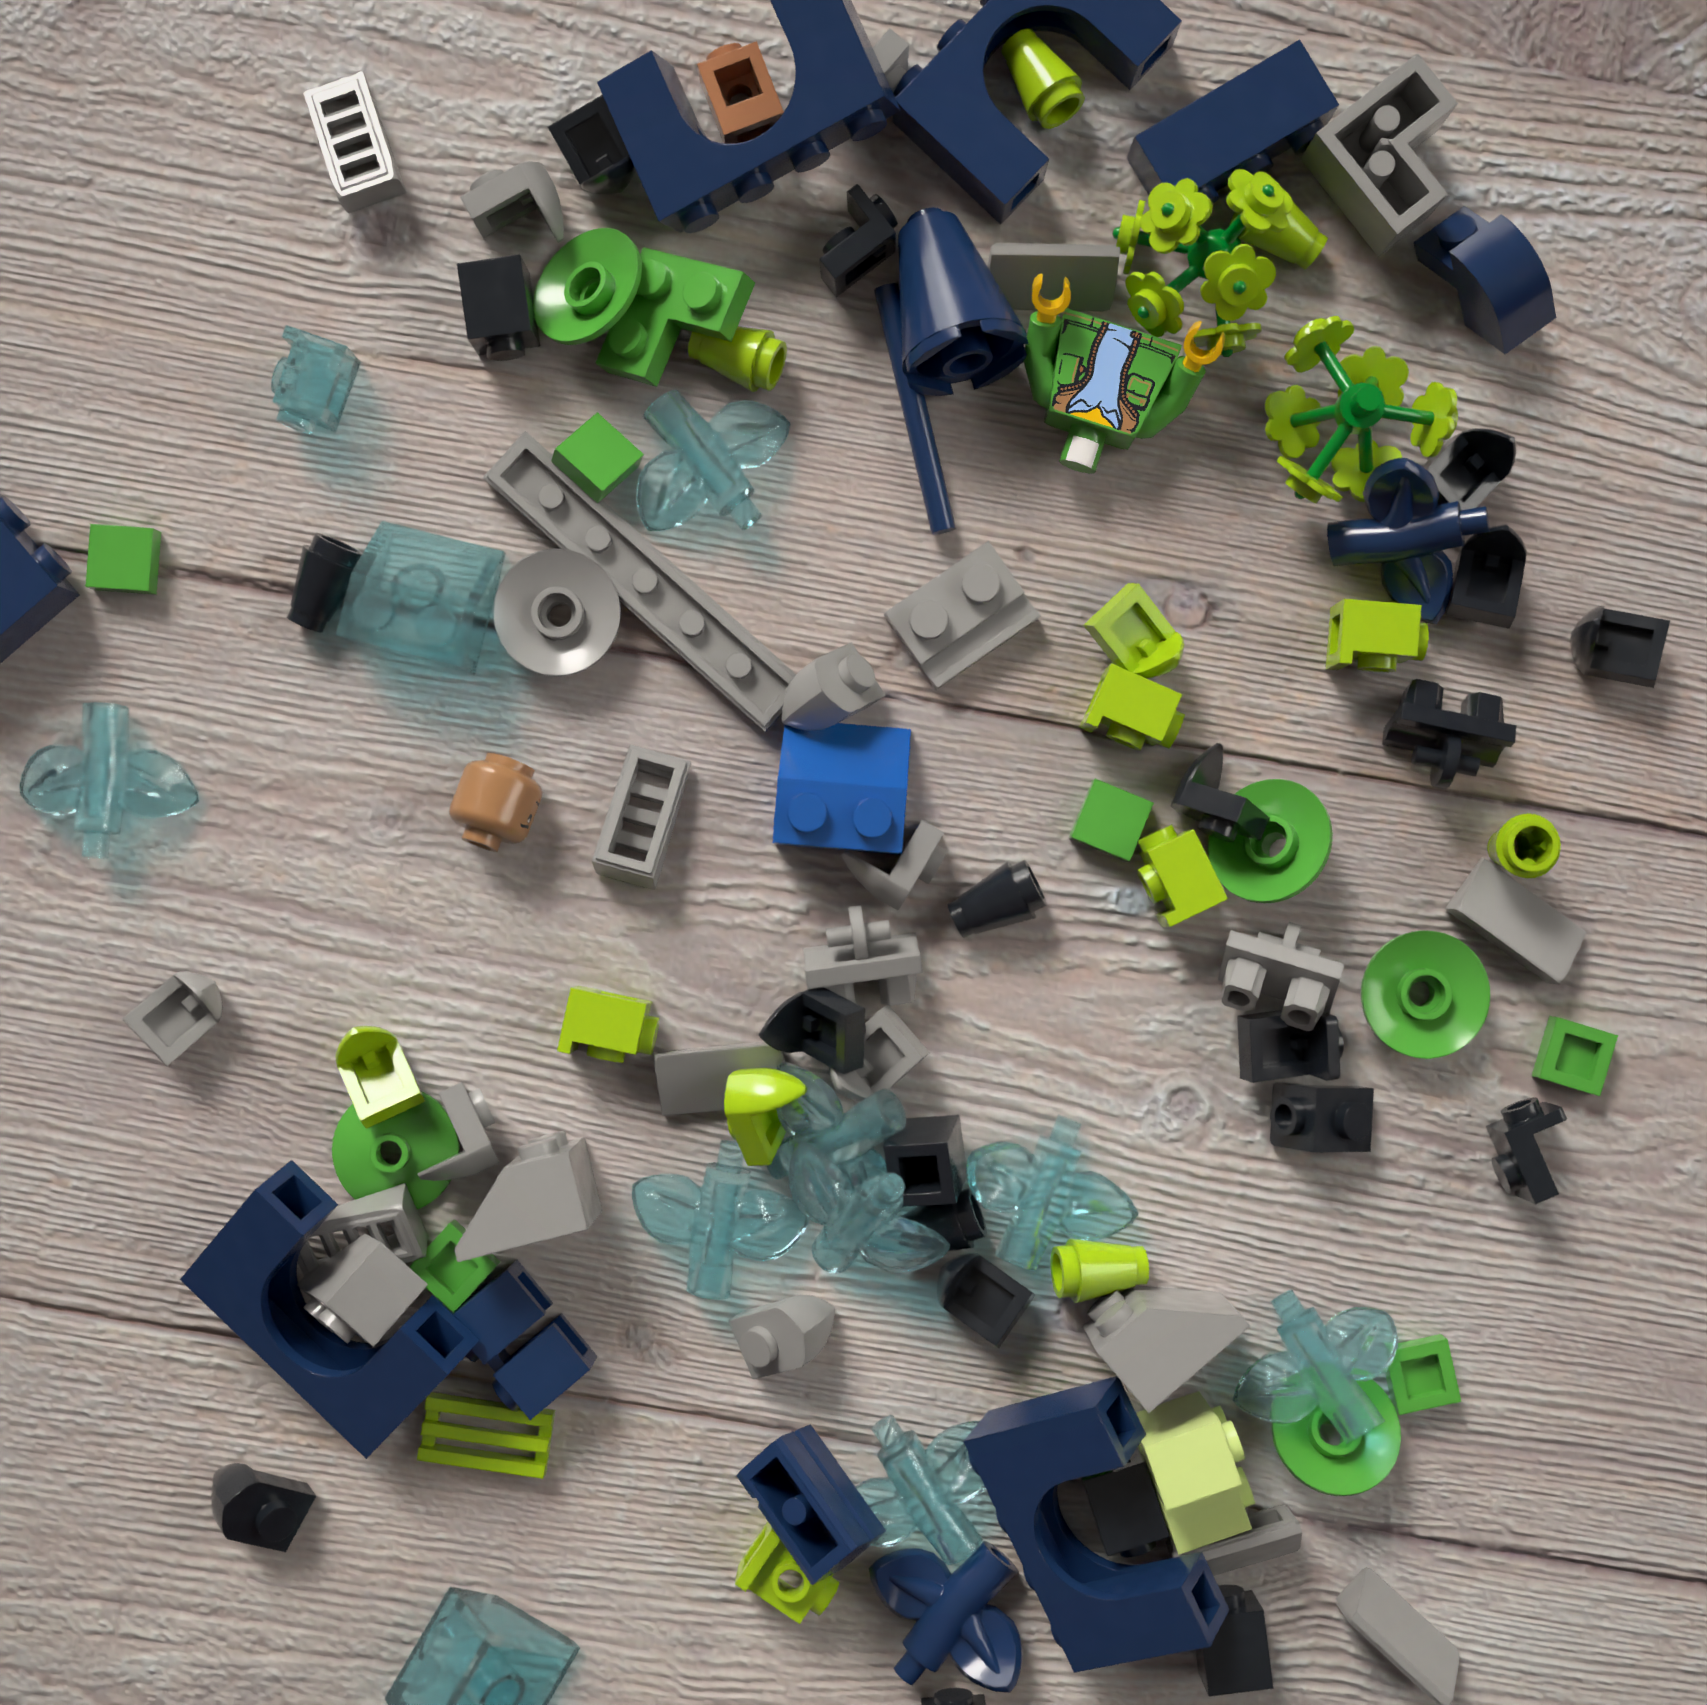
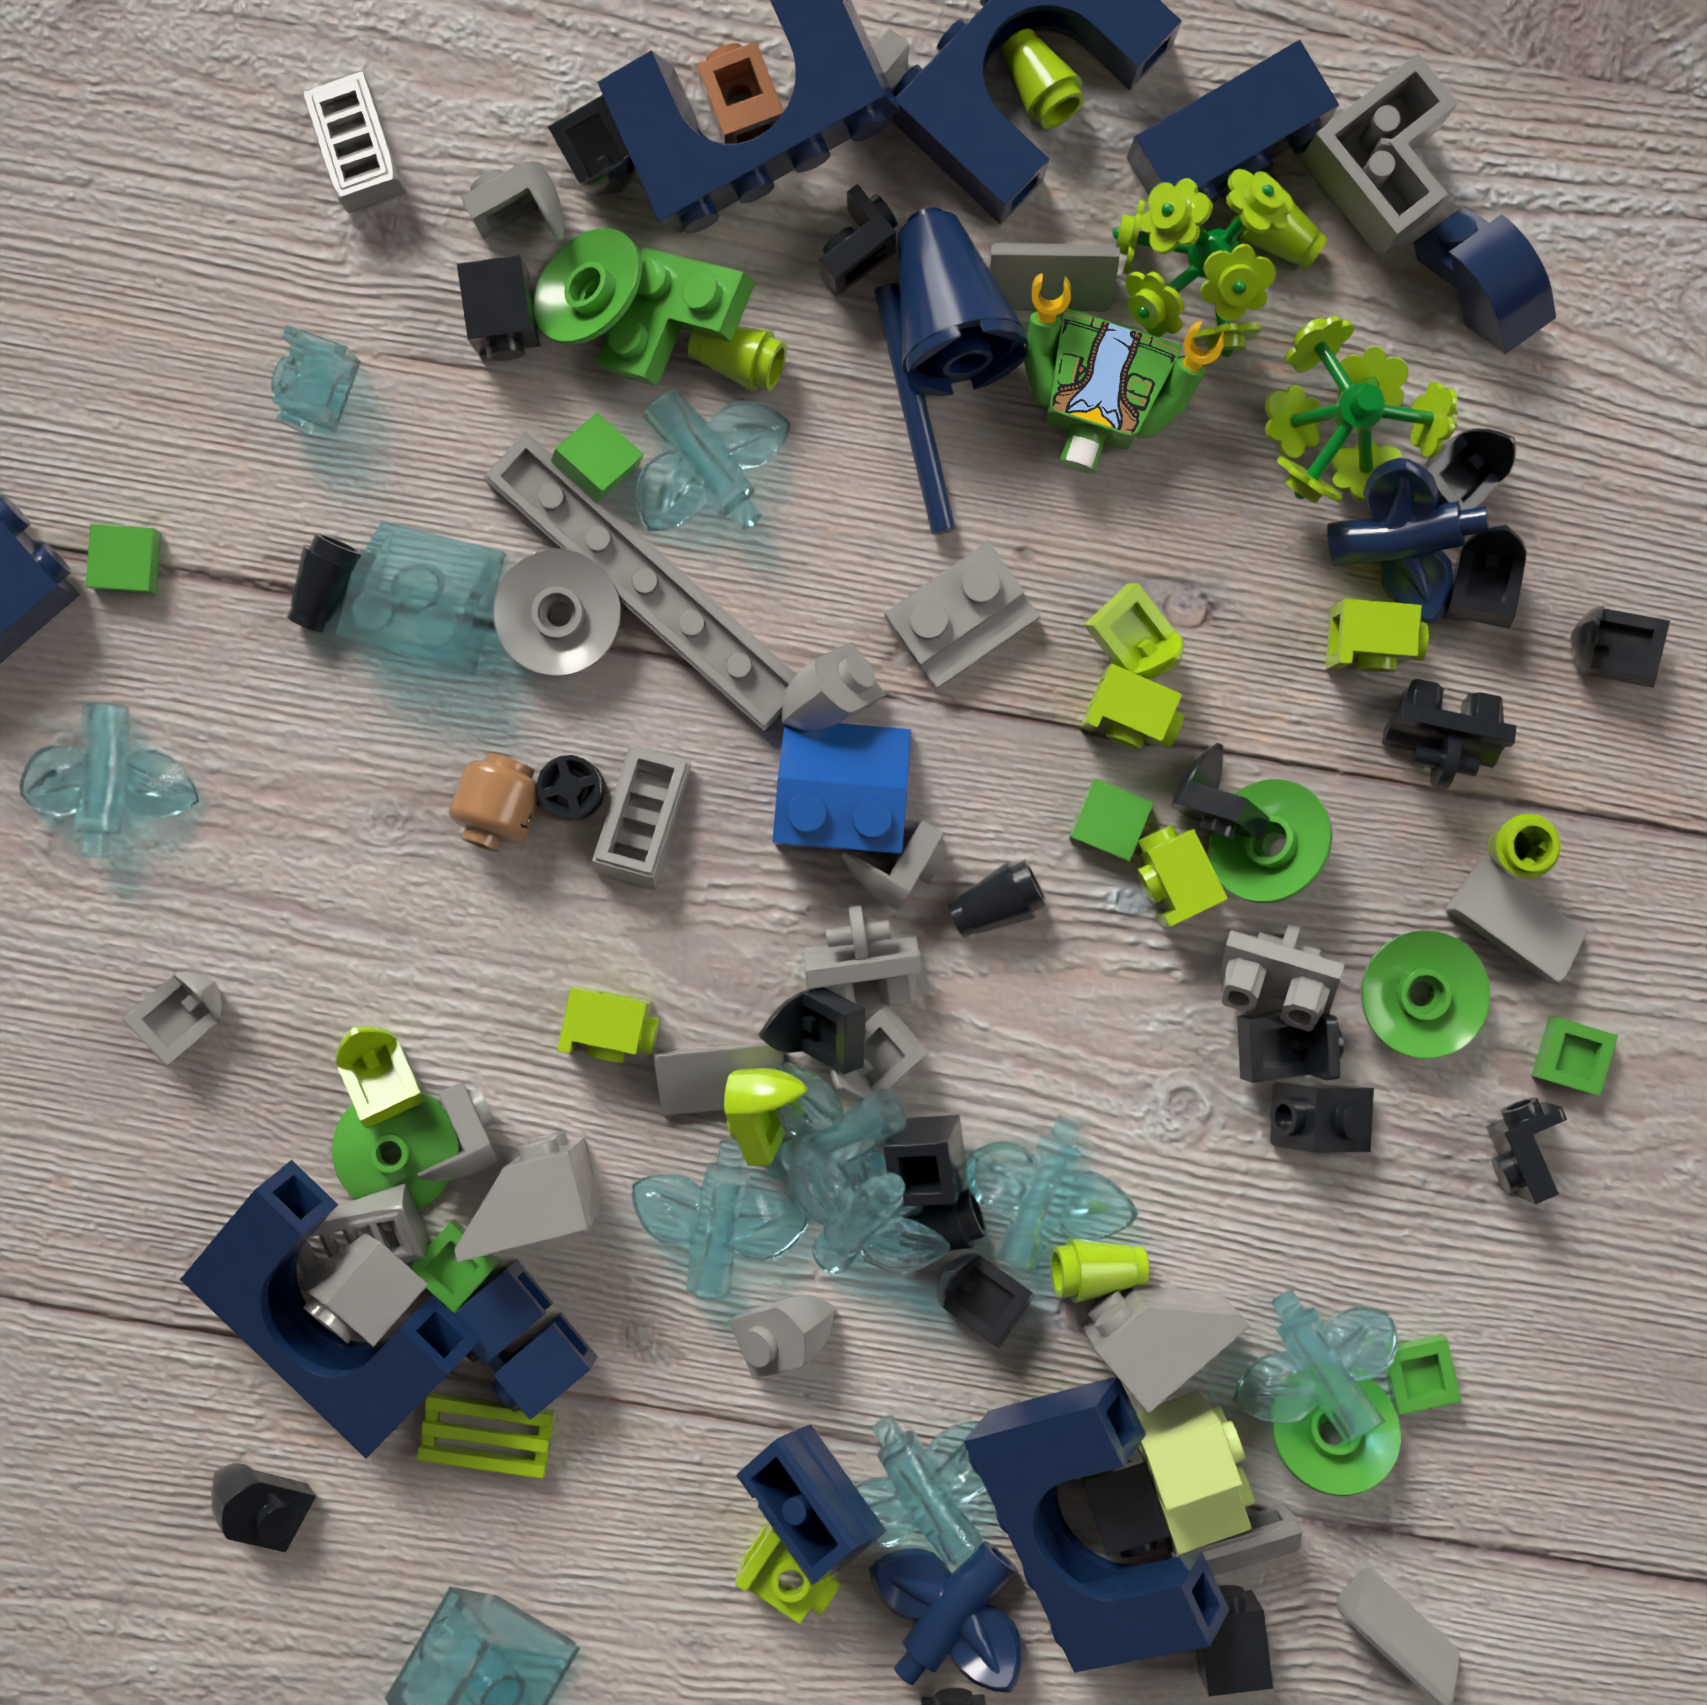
none -> black wheel [537,755,606,821]

